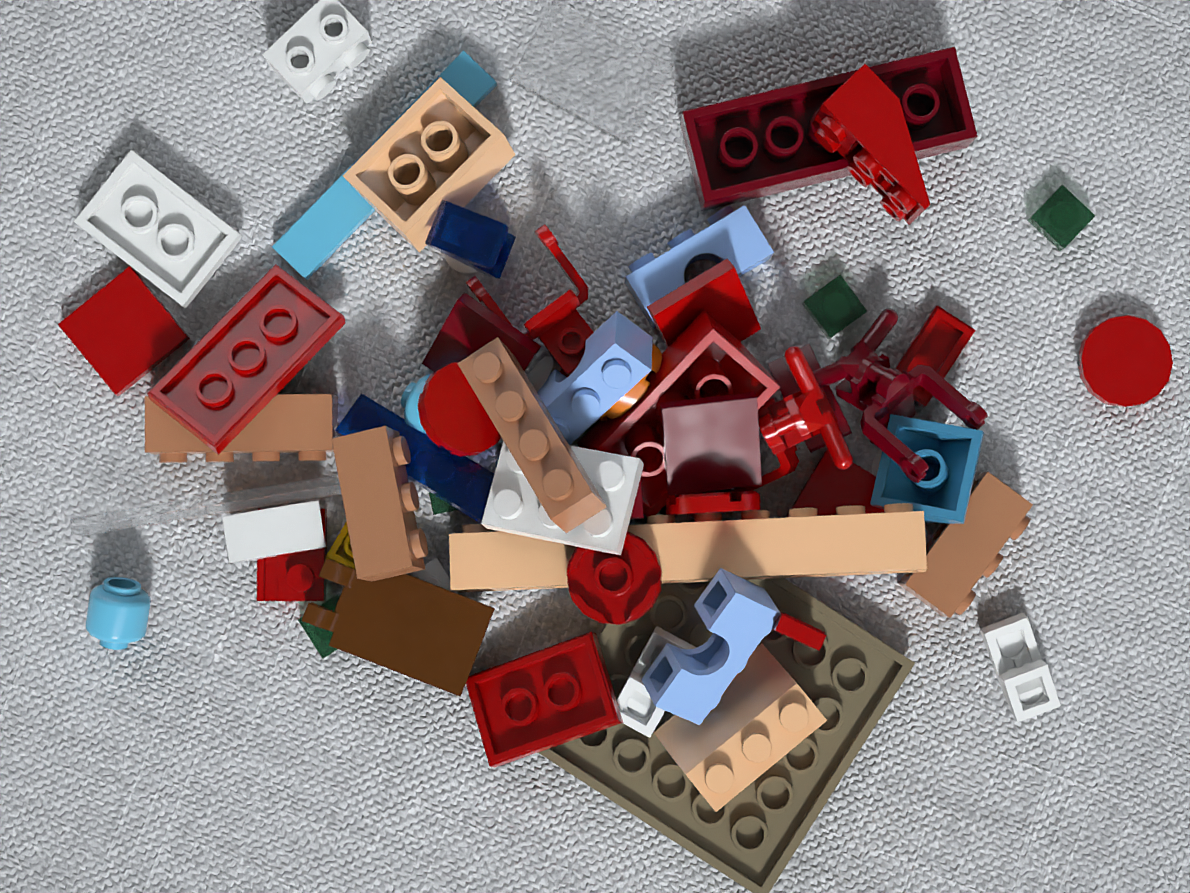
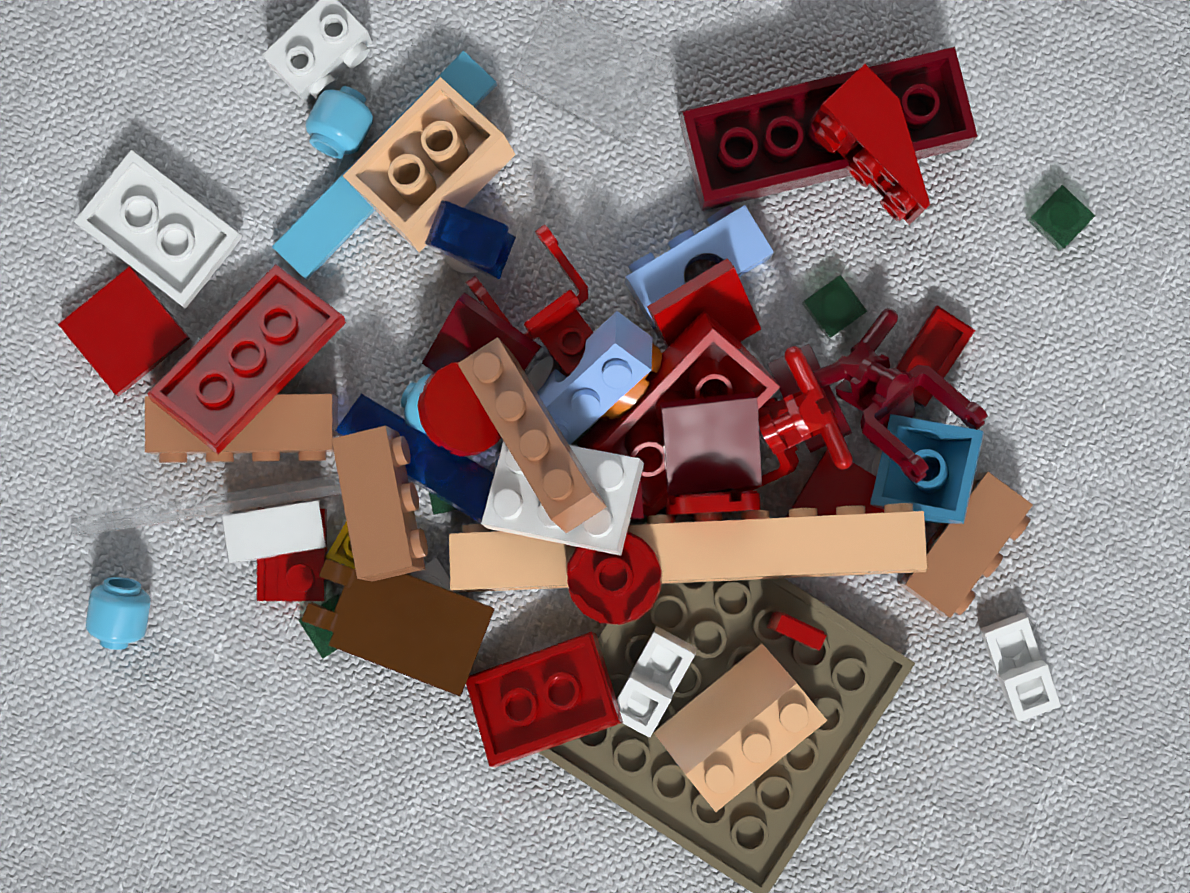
light blue arch [641,568,781,725] -> none
red tile [1078,315,1173,407] -> none
none -> medium azure head [305,86,373,159]

